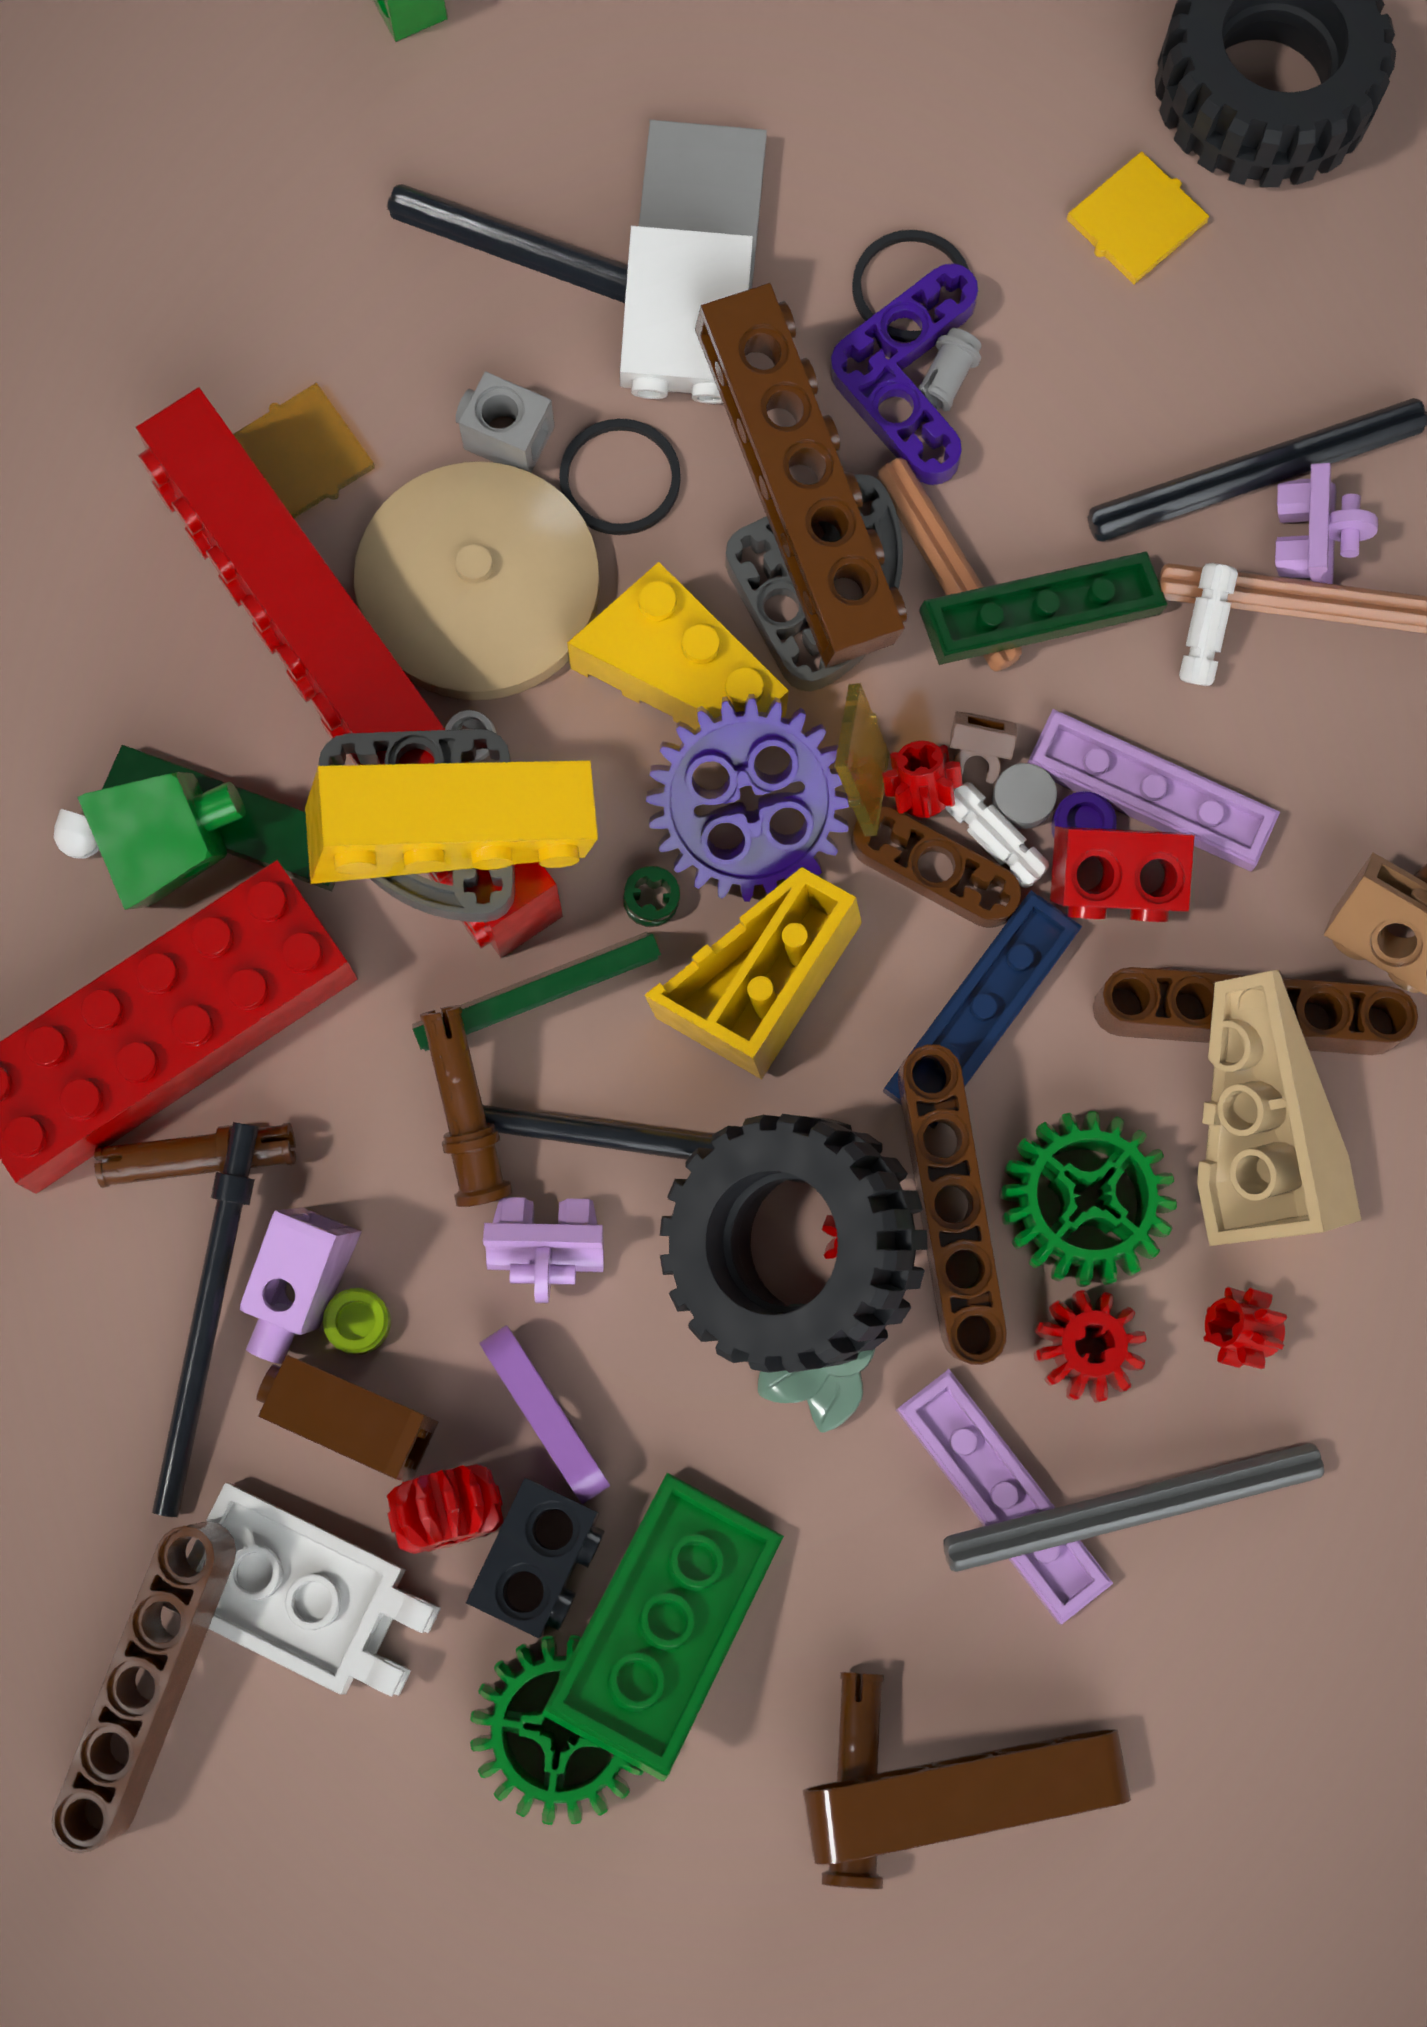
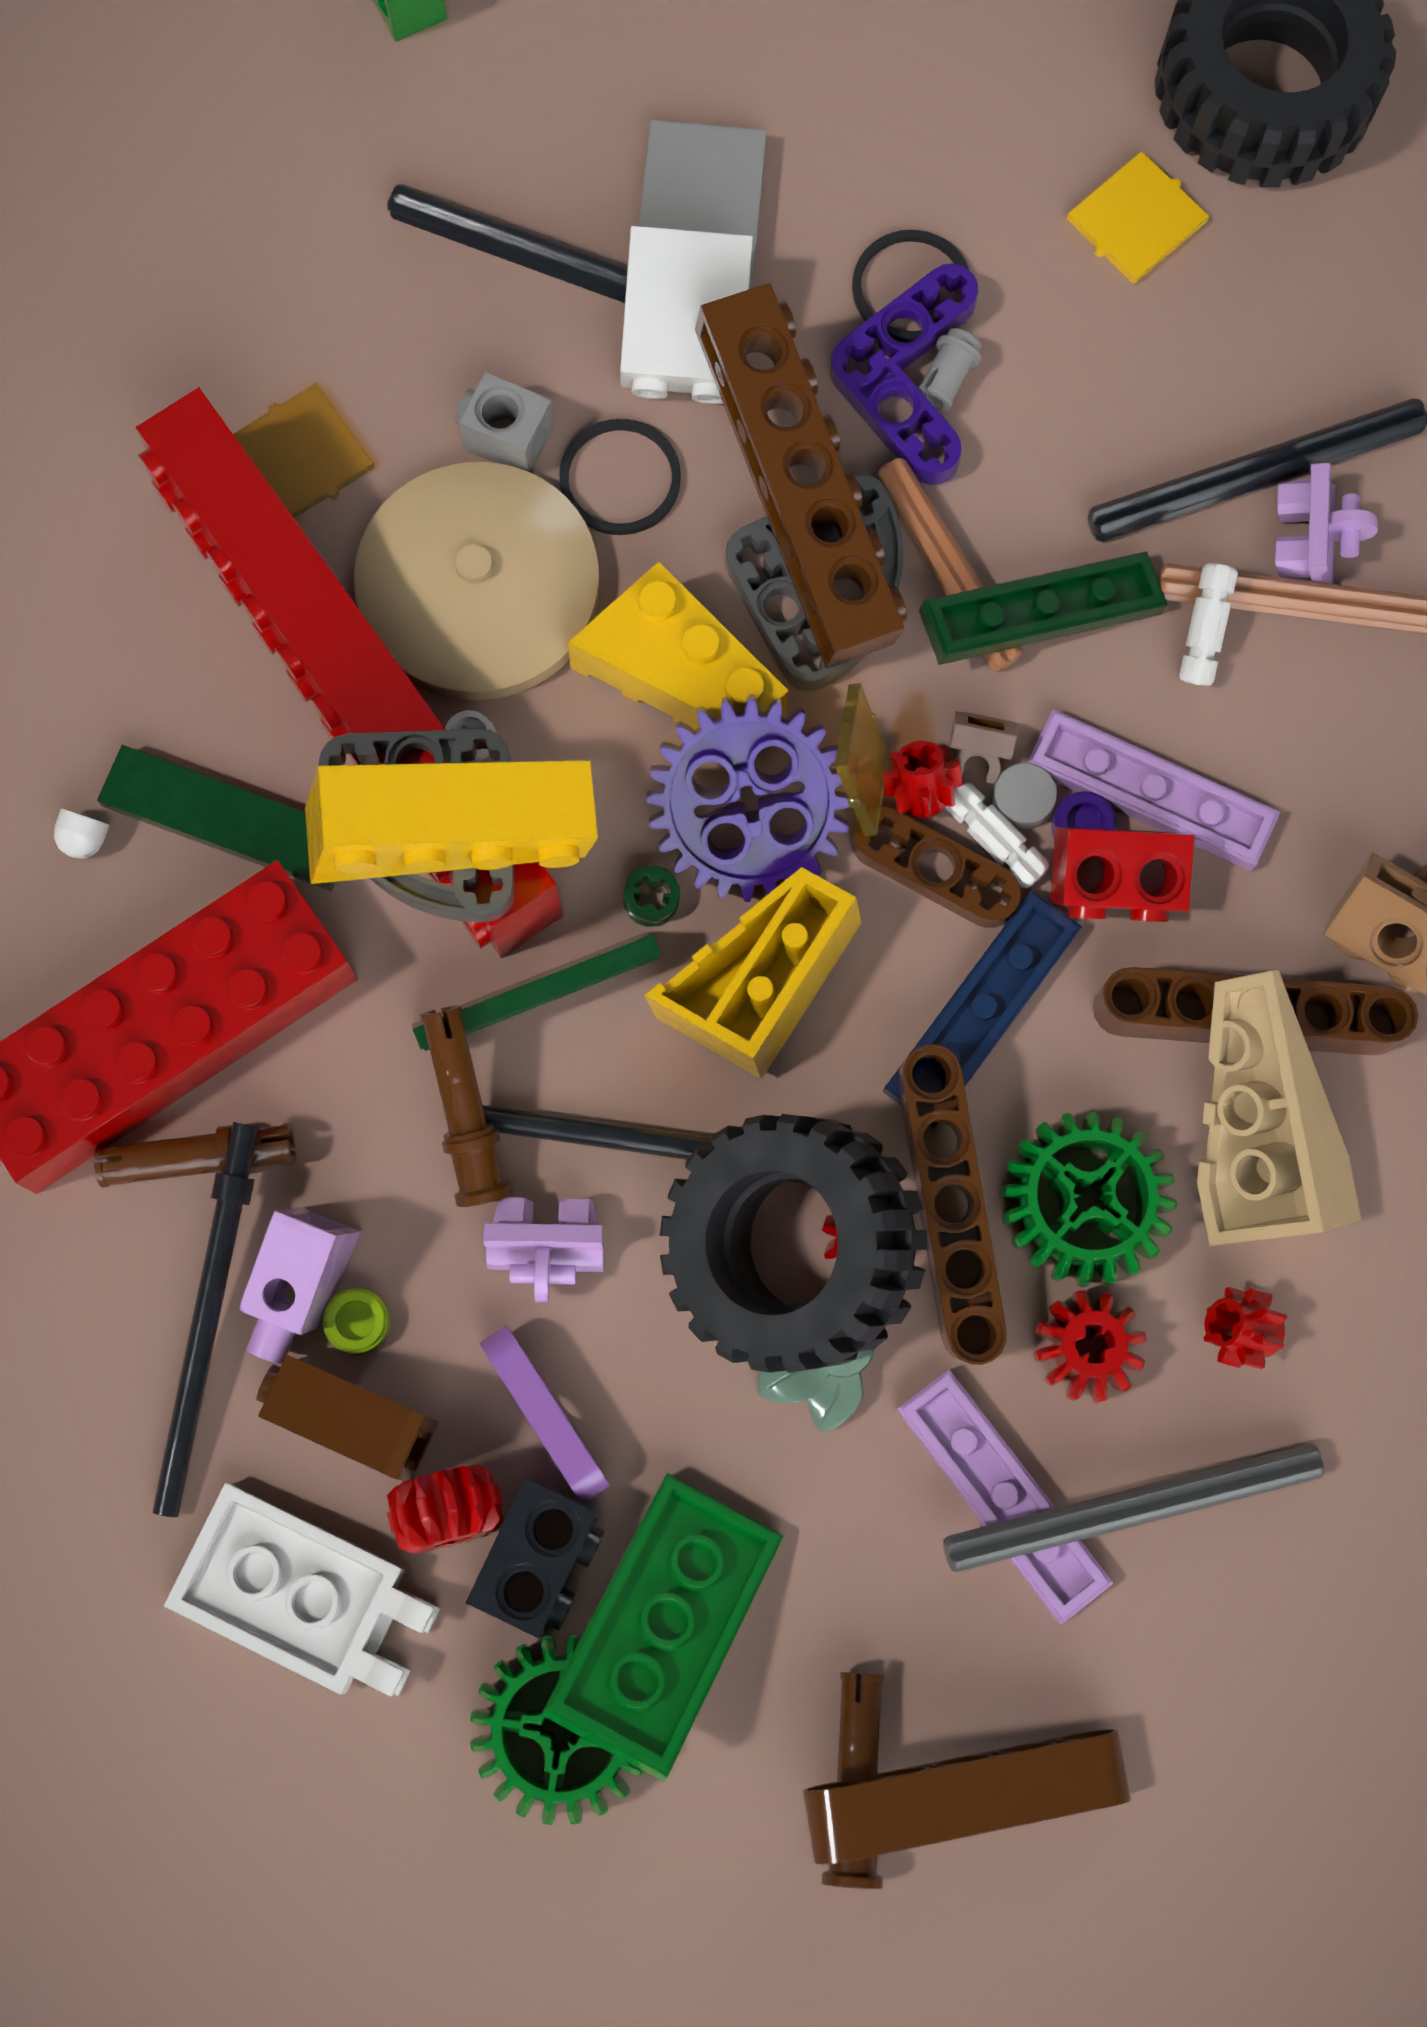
reddish brown beam [51,1521,236,1853] -> none
green torso [77,772,246,910] -> none

